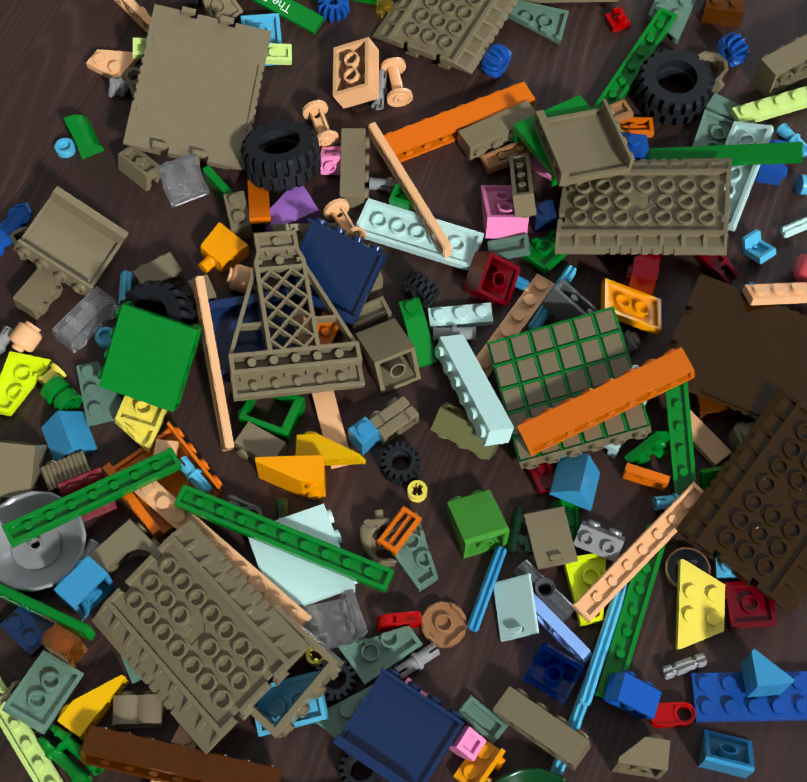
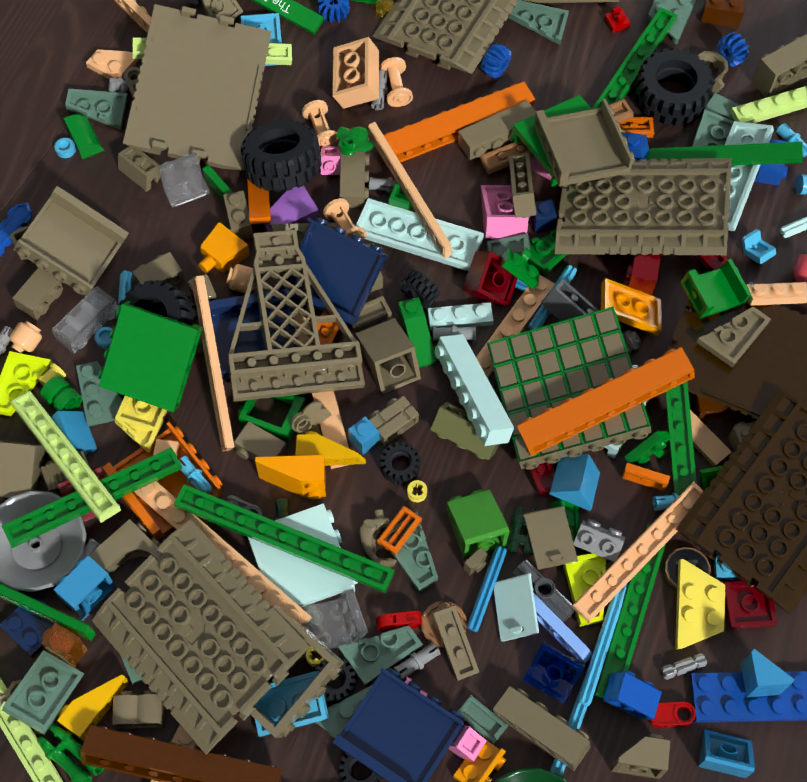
none -> yellowish green tile [10,391,121,523]
none -> sand green wing [65,89,128,130]
none -> dark tan plate [291,401,331,435]
none -> green plate [336,126,374,156]
none -> dark tan plate [432,605,479,681]
none -> dark tan plate [463,547,487,576]
none -> green plate [501,246,539,289]
none -> green panel [680,259,751,318]
none -> dark tan wing [696,307,771,368]

